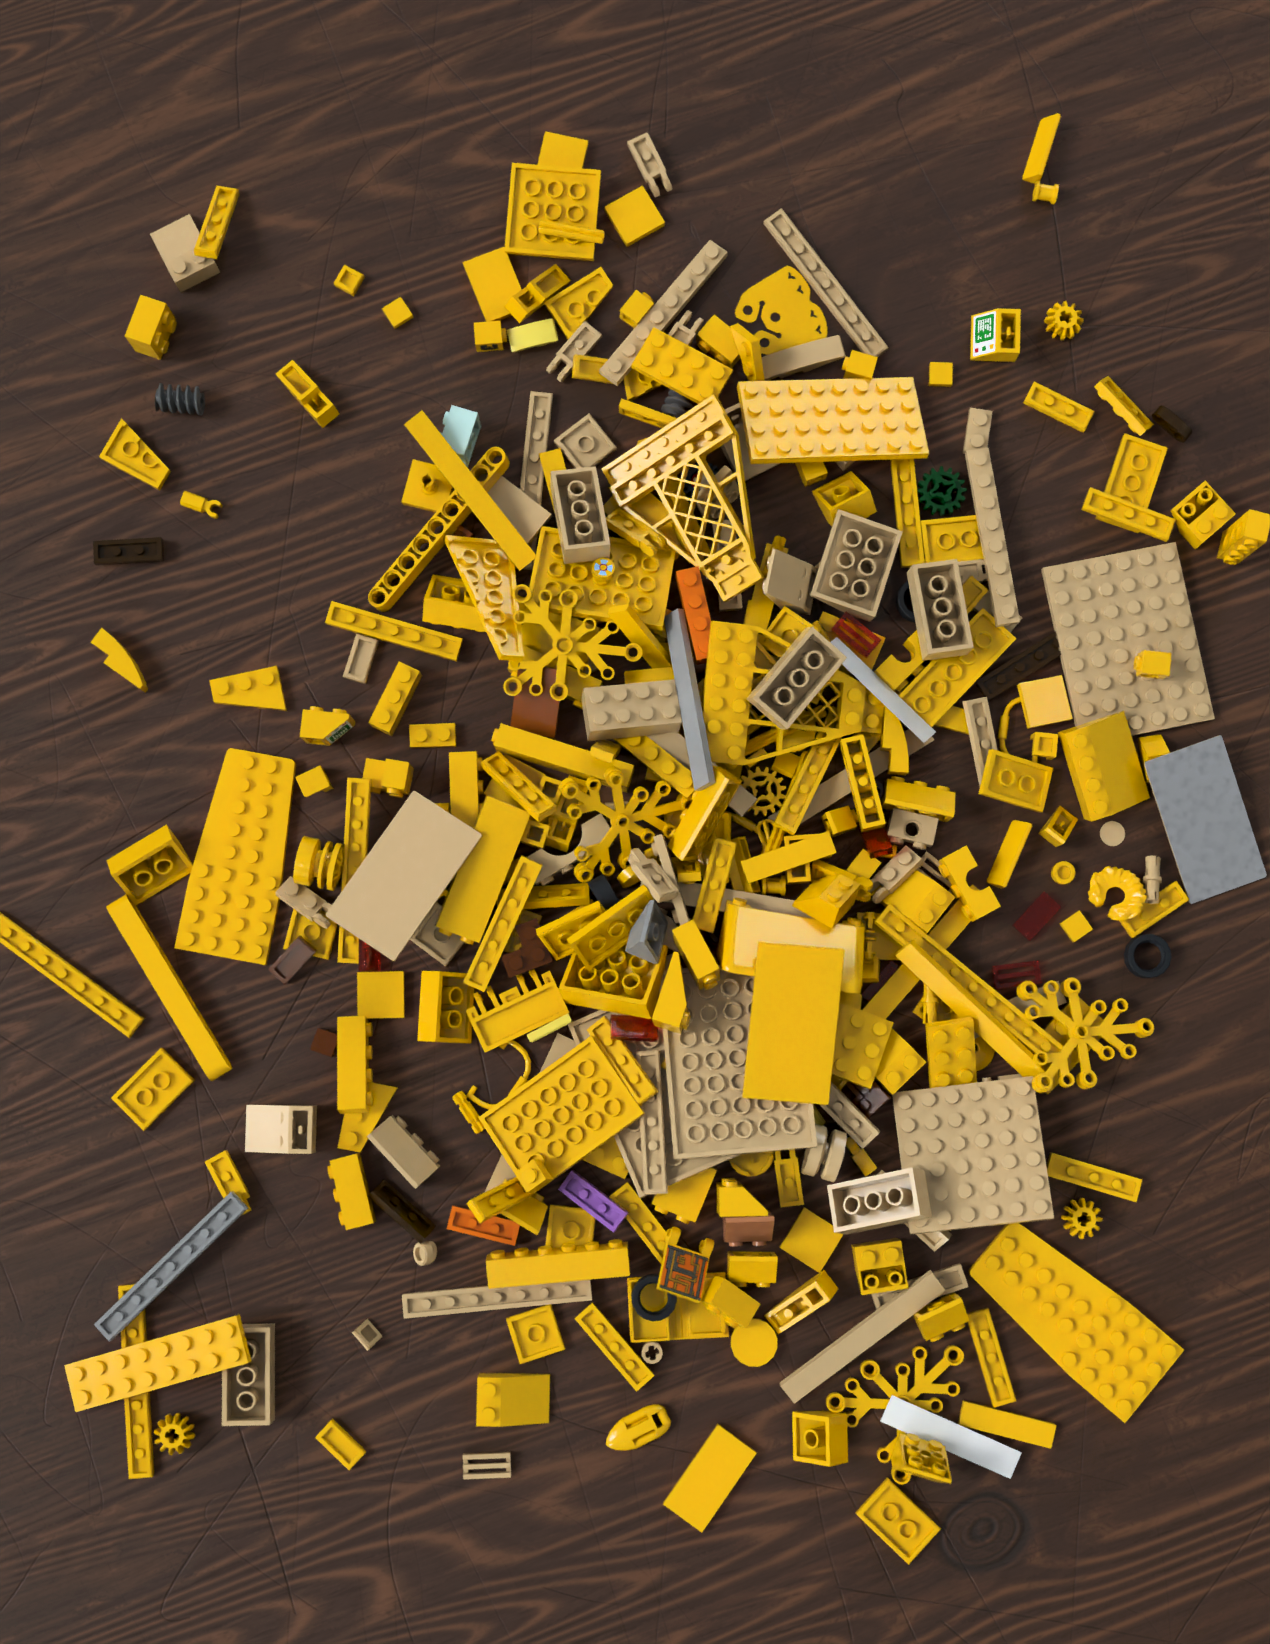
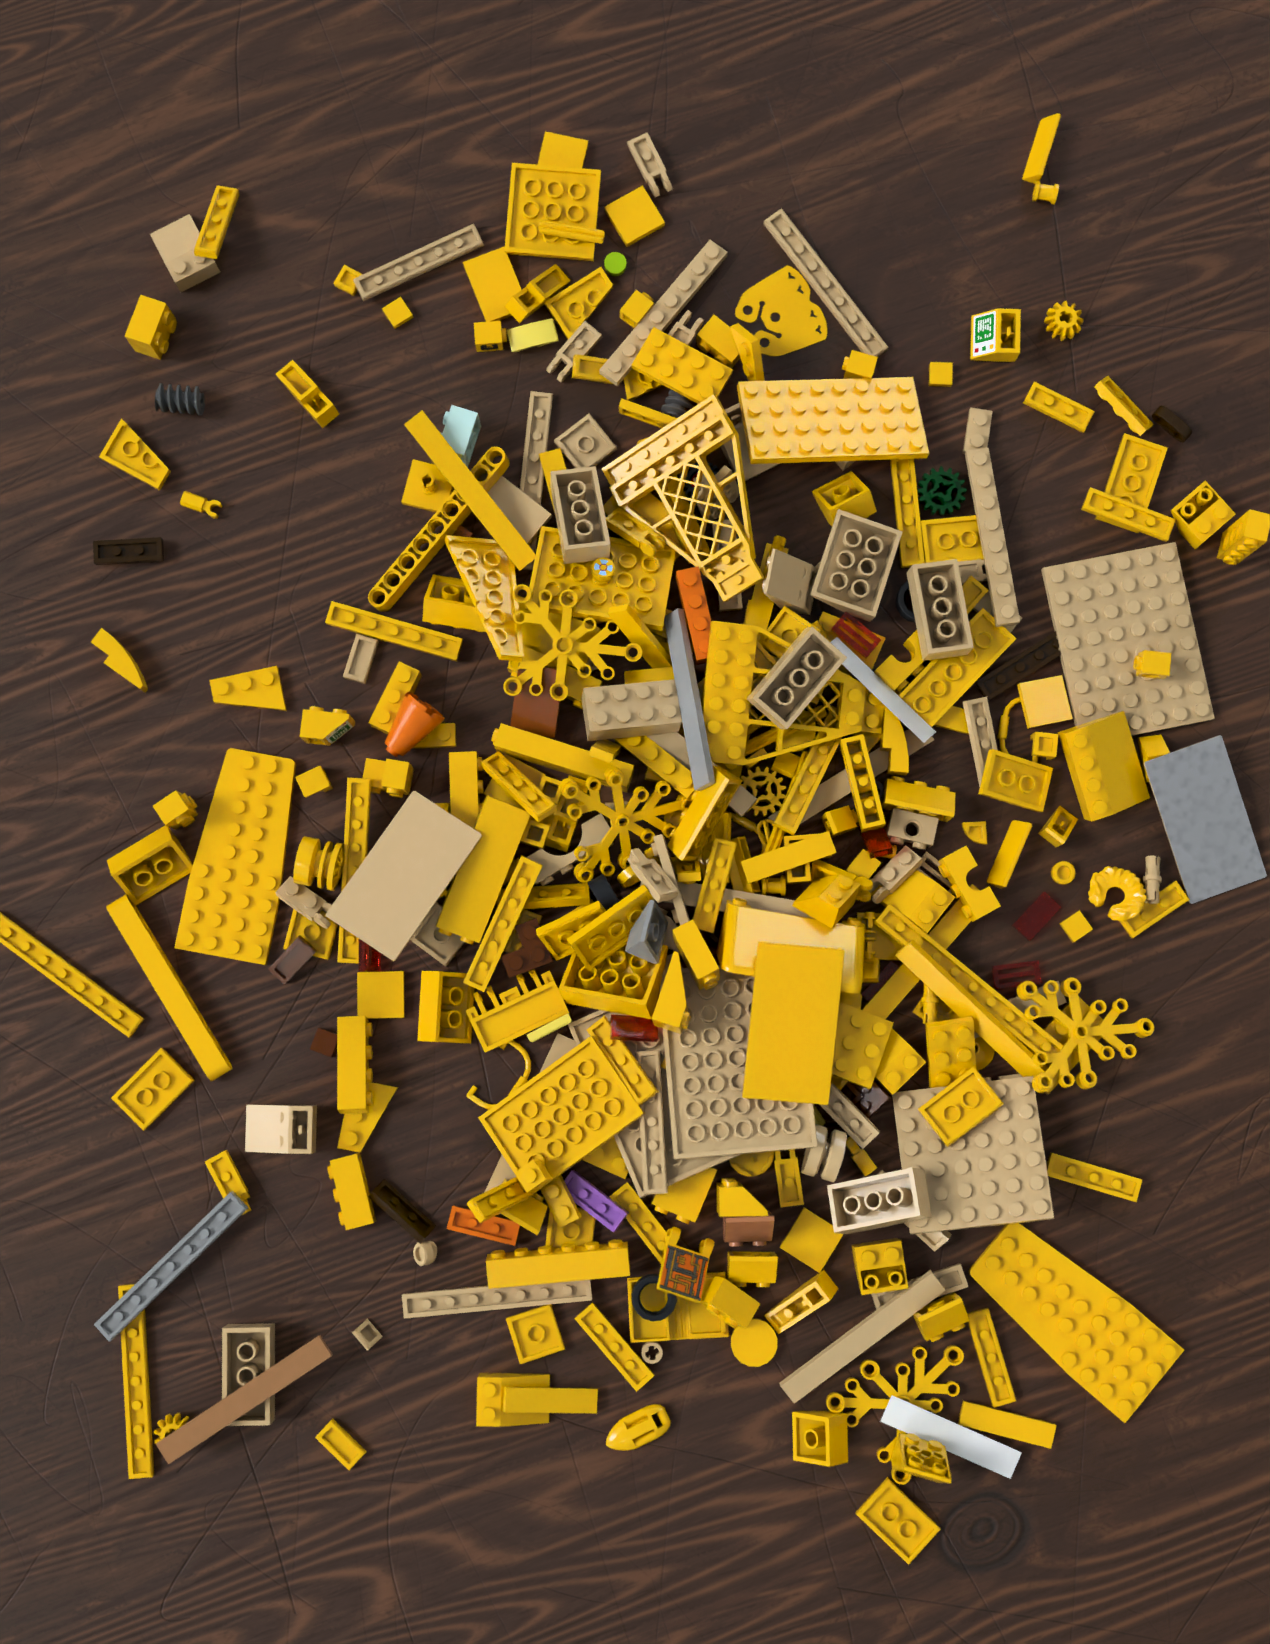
yellow plate [64,1314,252,1412] -> none
tan slope [367,1115,440,1189] -> none
yellow axle [452,1091,485,1134] -> none
tan tile [463,1451,511,1479] -> none
yellow tile [663,1423,757,1533] -> none
tan slope [762,335,846,381] -> none
yellow brick [795,462,828,487] -> none
yellow gear [1061,1198,1103,1239] -> none
tan sticker [1100,821,1125,846] -> none
black tyre [1124,934,1172,978] -> none
none -> yellow brick [153,790,198,830]
none -> medium nougat tile [156,1335,333,1465]
none -> tan tile [353,224,484,301]
none -> orange cone [385,691,445,757]
none -> yellow tile [503,1387,598,1414]
none -> yellow plate [540,1175,582,1228]
none -> lime tile [604,252,627,276]
none -> yellow tile [918,1066,1004,1148]
none -> yellow tile [962,821,987,845]

